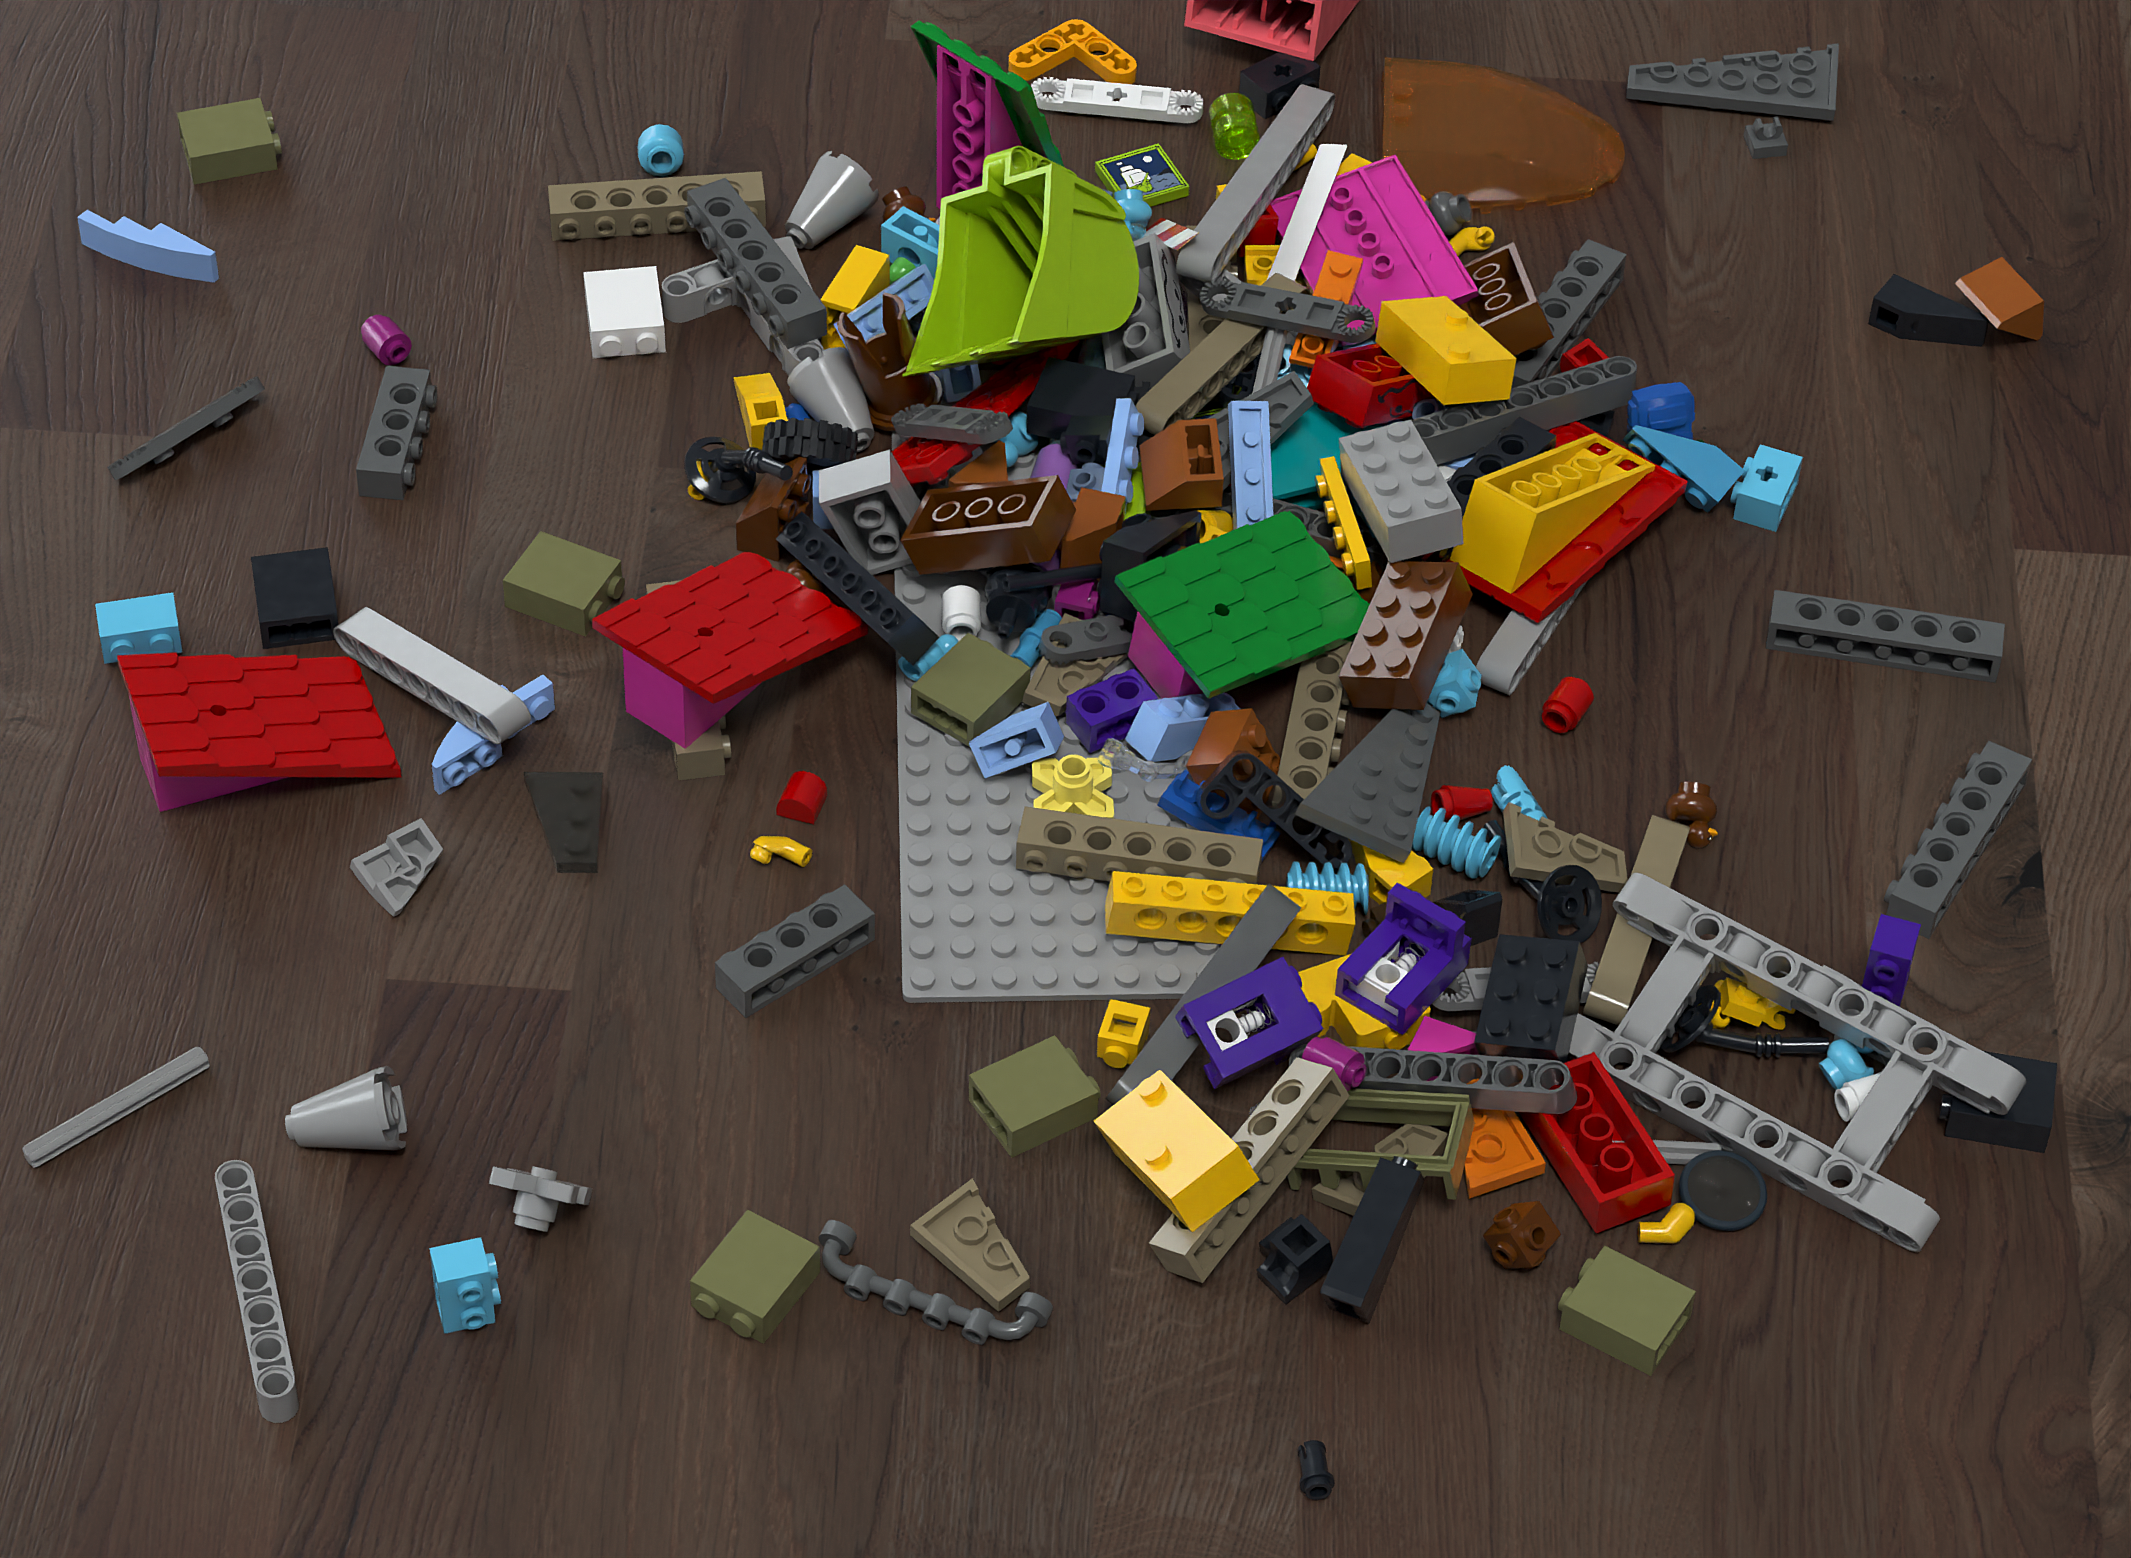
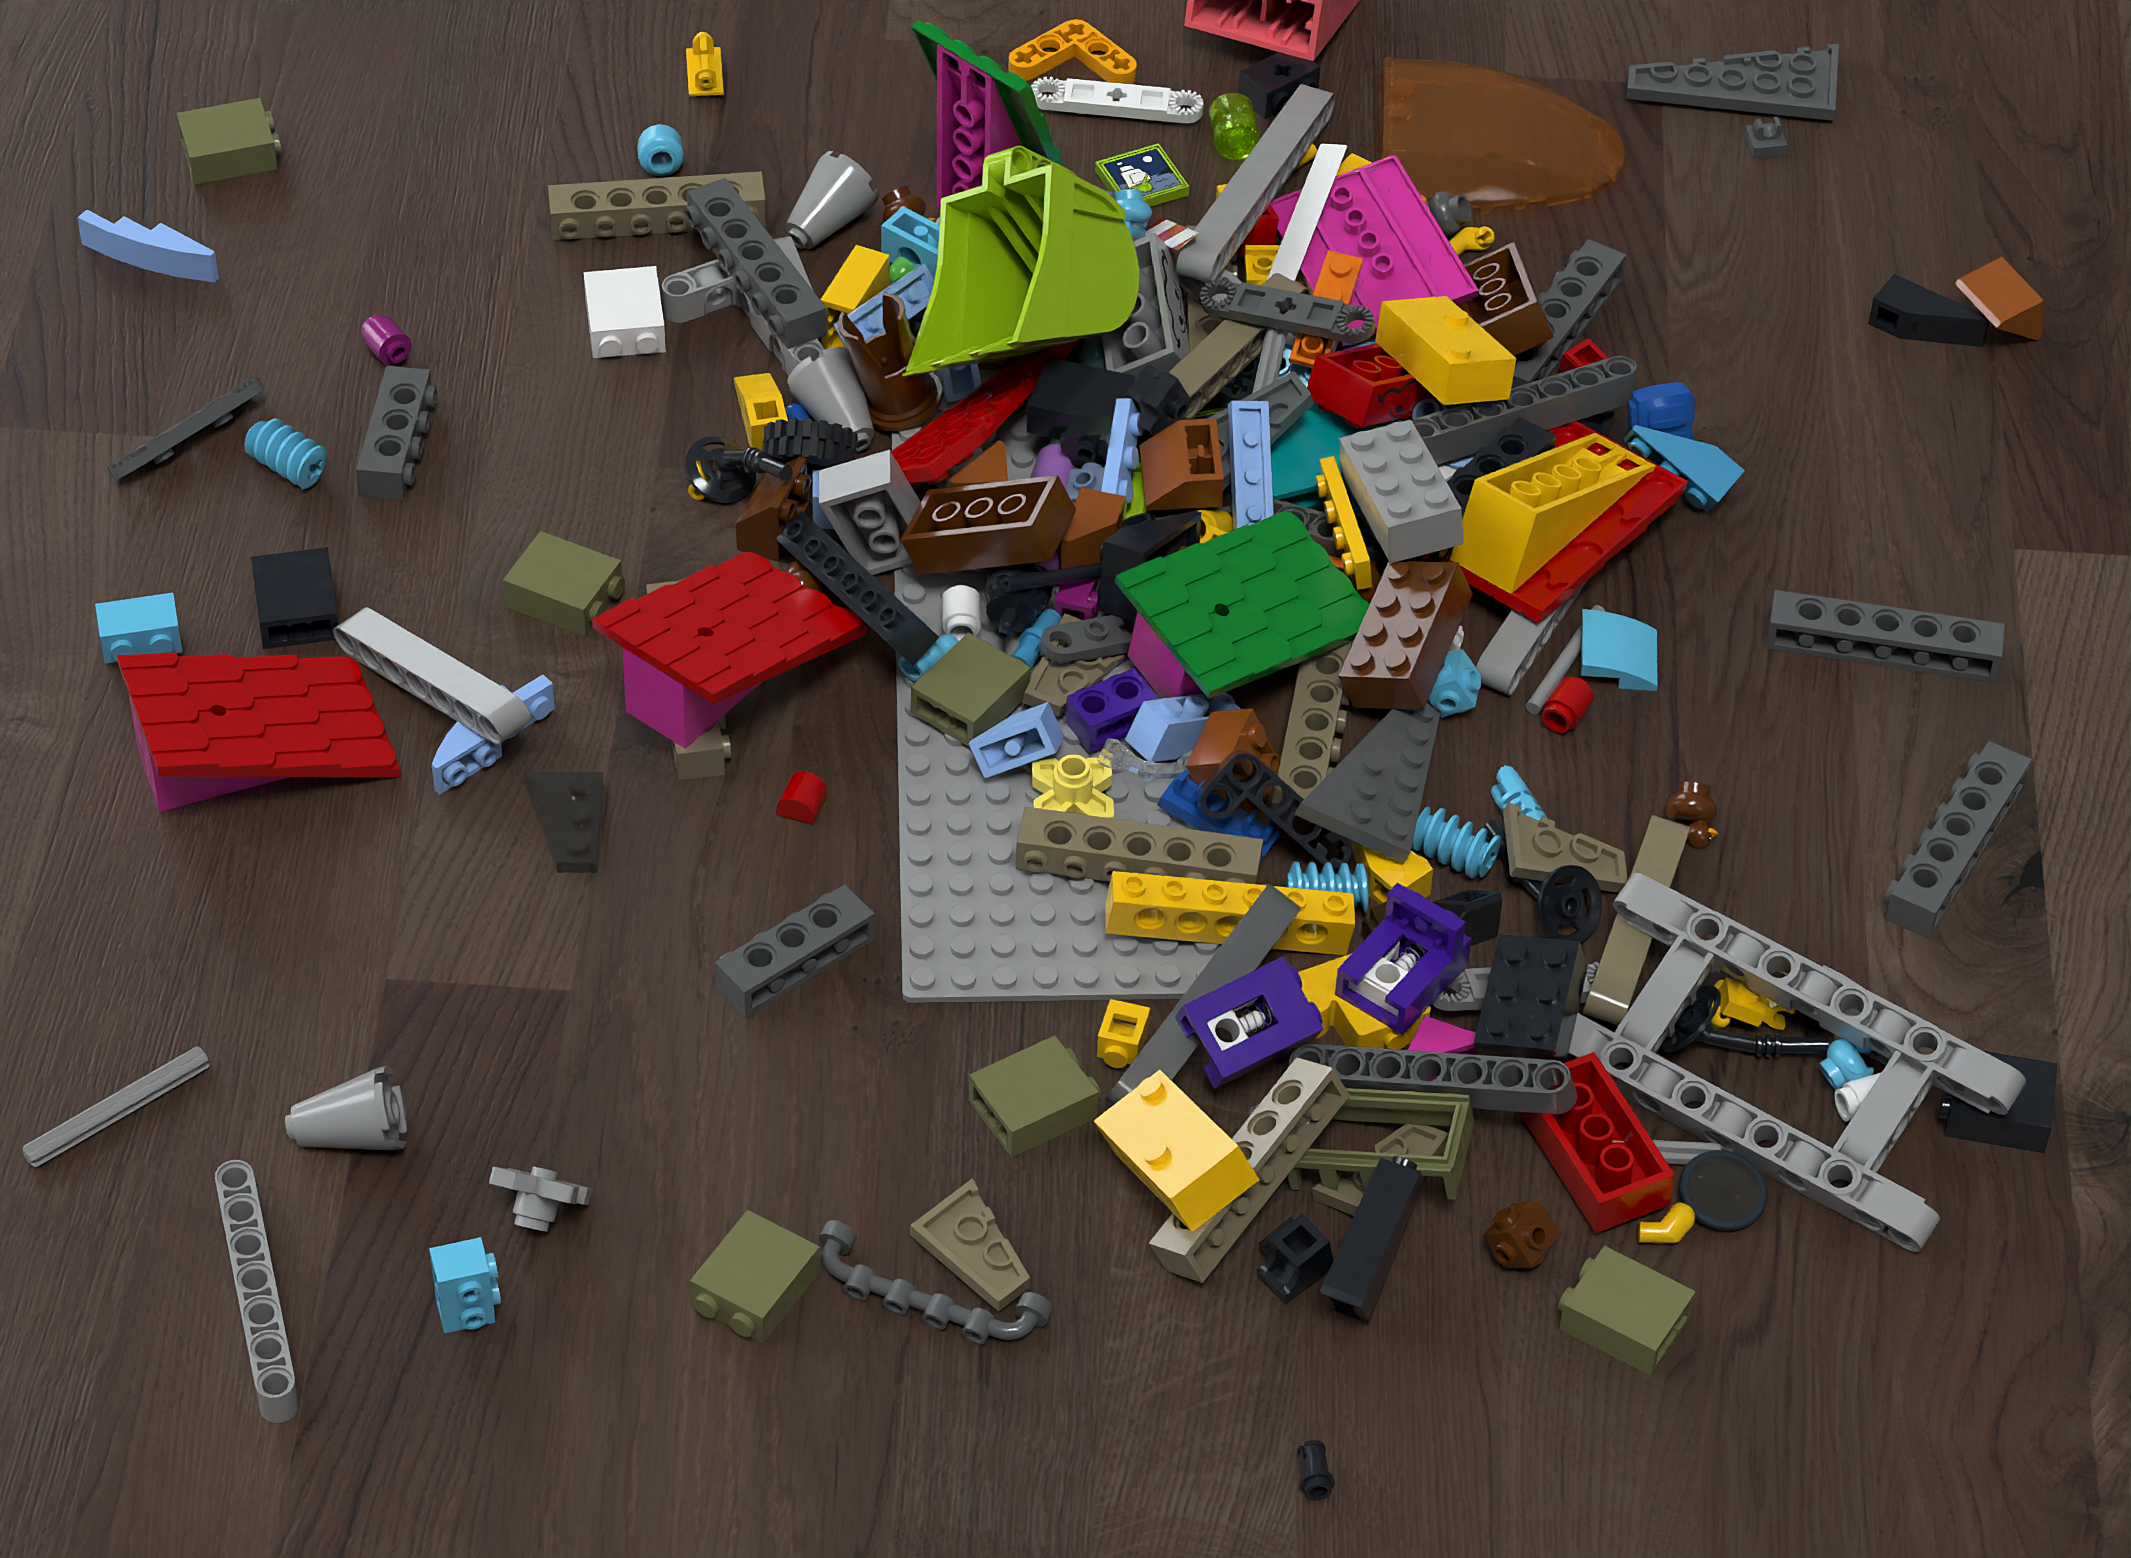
light grey slope [350,818,443,917] -> none
yellow arm [750,836,812,867] -> none
dark grey piece [891,404,1013,445] -> none
medium azure animal [993,412,1039,467] -> none
magenta brick [1302,1037,1367,1091] -> none
red cone [1431,785,1493,822] -> none
orange wing [1464,1079,1546,1199] -> none
medium azure brick [1730,444,1803,532] -> none
dark purple brick [1862,914,1921,1007] -> none
none -> medium azure piece [244,418,328,490]
none -> yellow hinge [686,32,724,96]
none -> black brick [1125,364,1191,439]
none -> light grey bar [1526,605,1606,714]
none -> medium azure slope [1581,609,1658,691]

